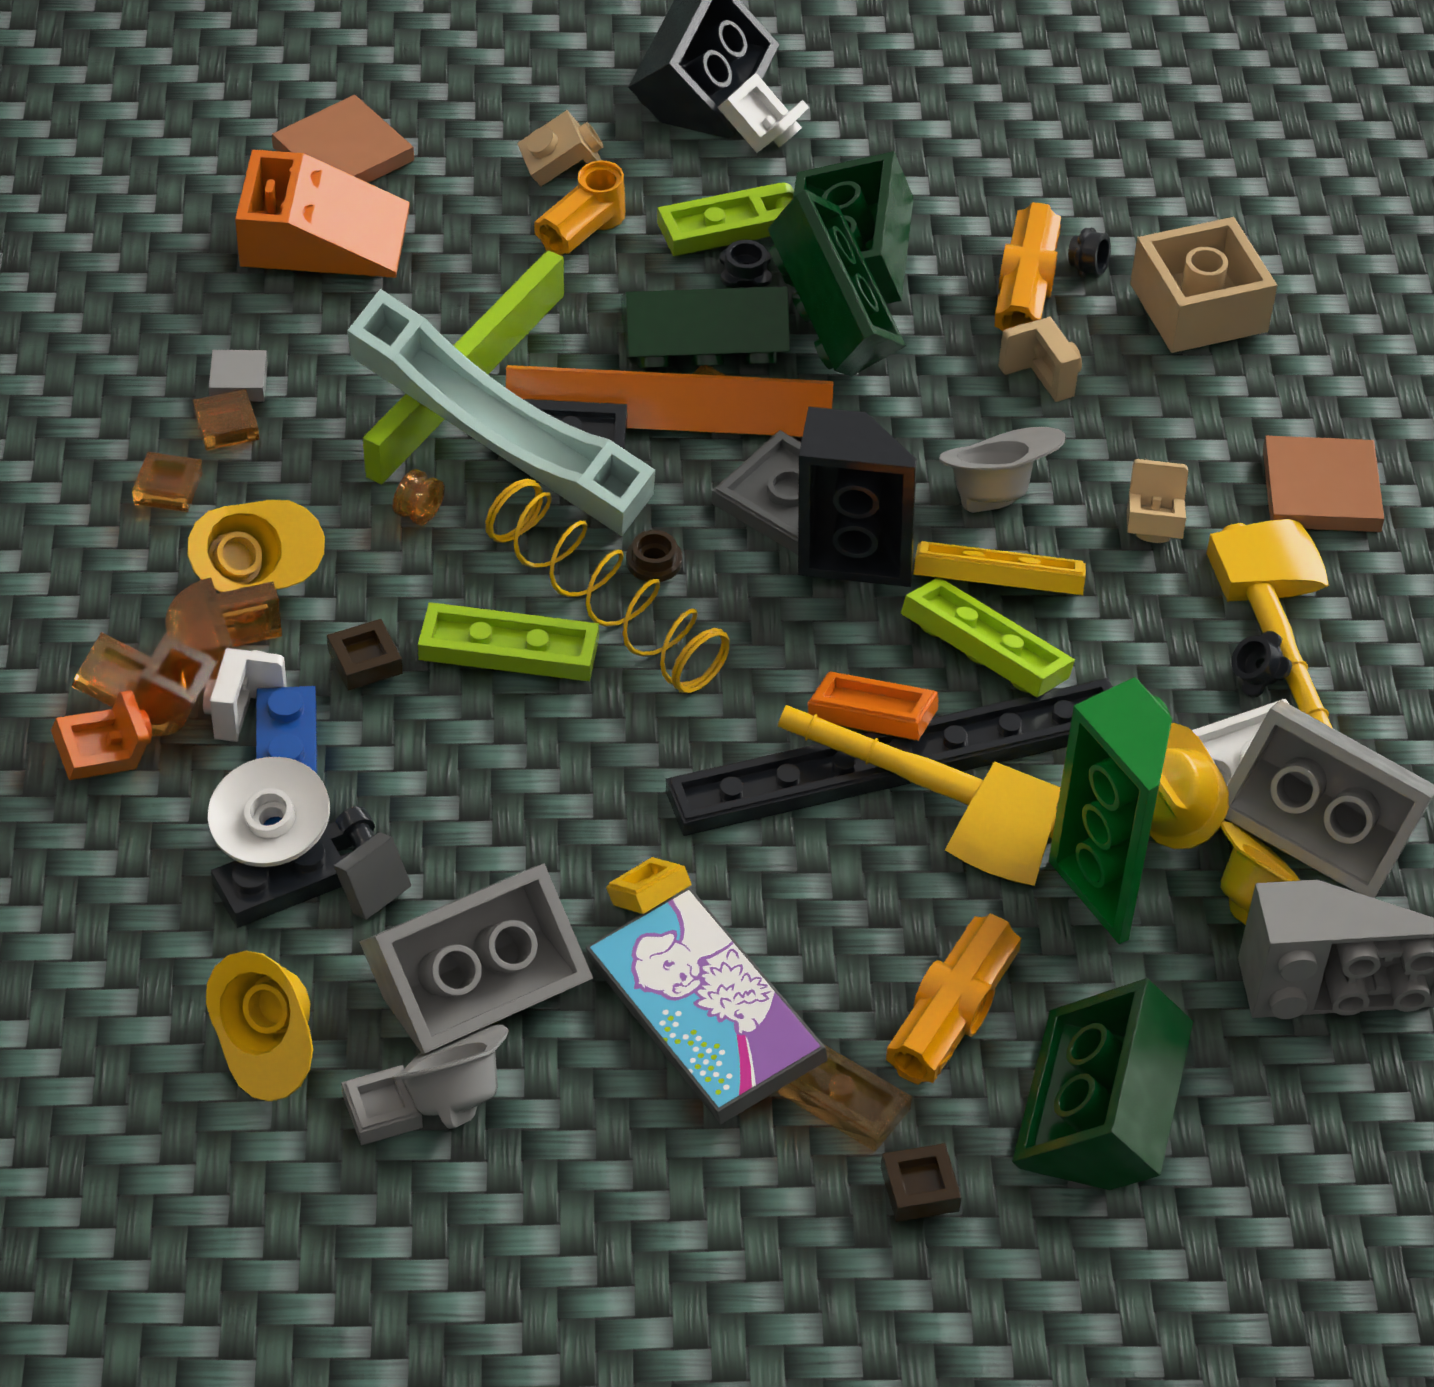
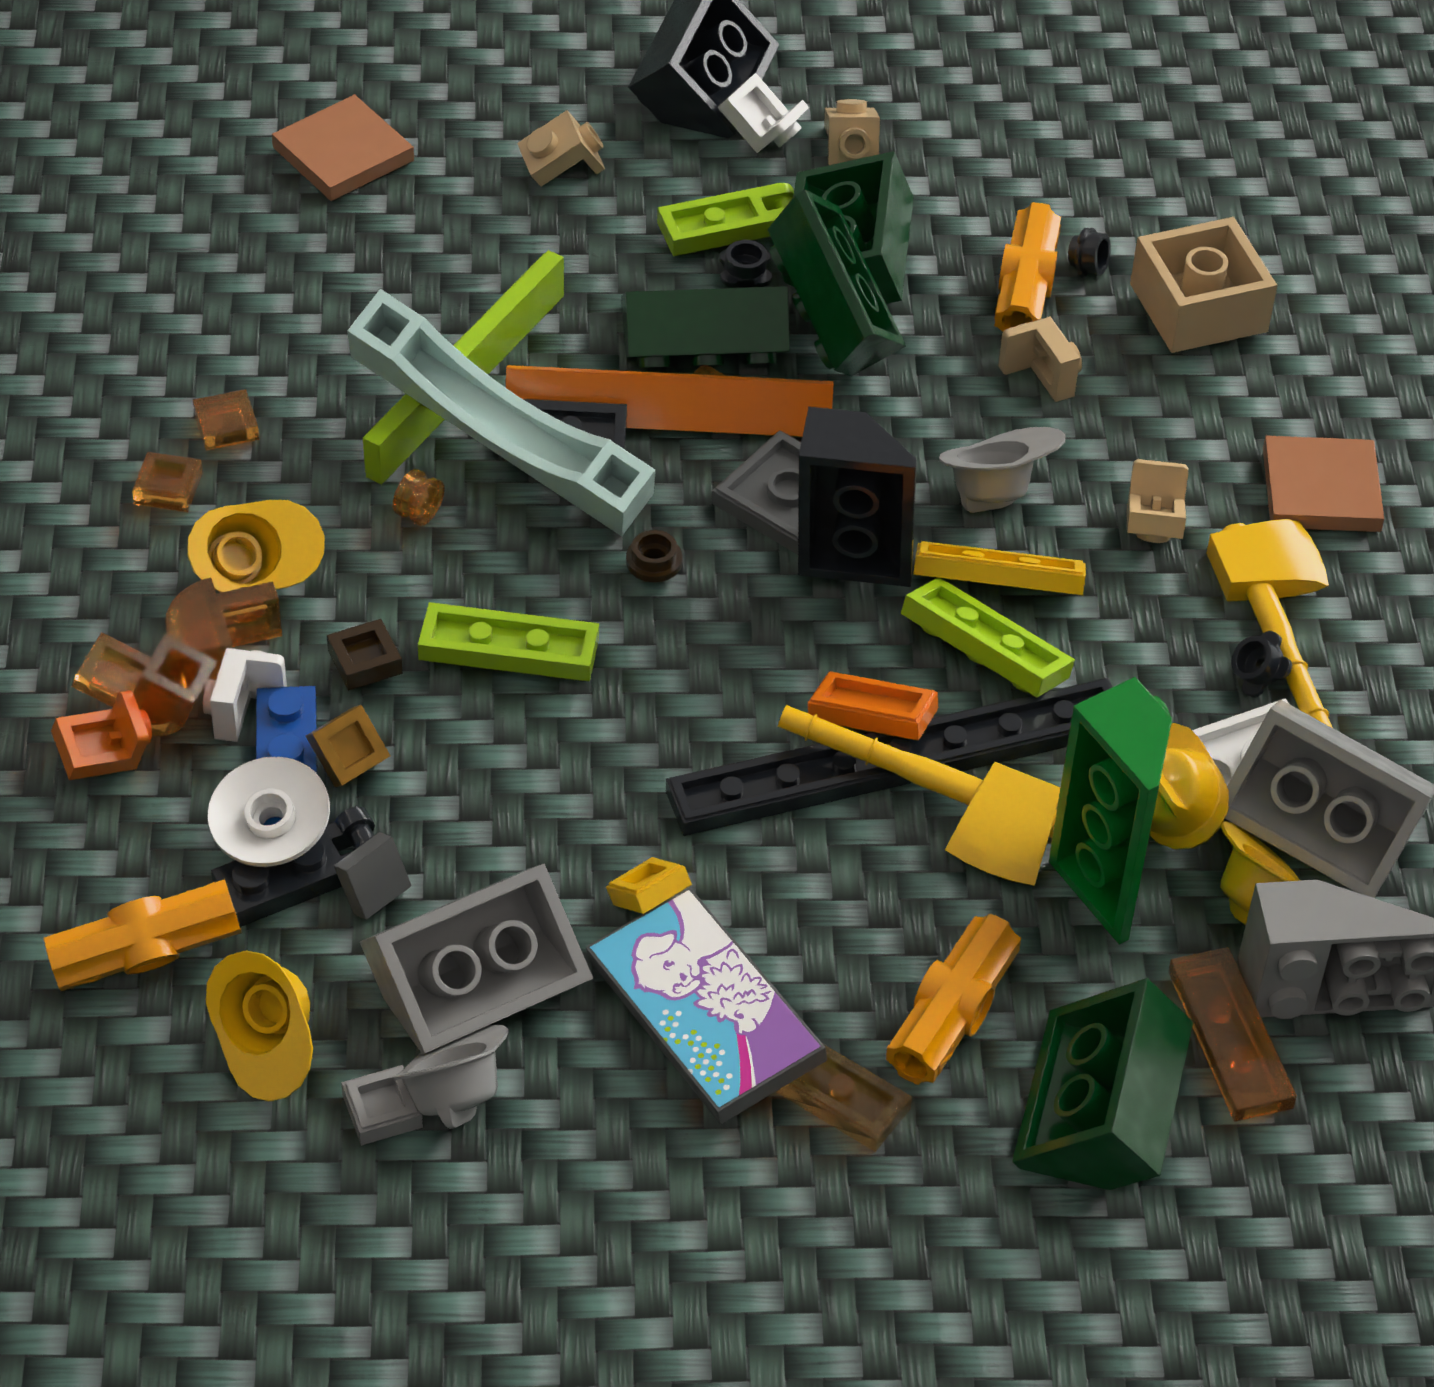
light grey tile [209,350,268,402] -> none
orange slope [235,150,410,278] -> none
yellow piece [485,478,730,694] -> none
light orange piece [534,160,626,256] -> none
dark brown plate [880,1143,961,1222] -> none
none -> light orange piece [43,879,242,991]
none -> pearl gold plate [306,705,391,787]
none -> tan bracket [824,99,880,165]
none -> clear orange tile [1168,947,1297,1122]

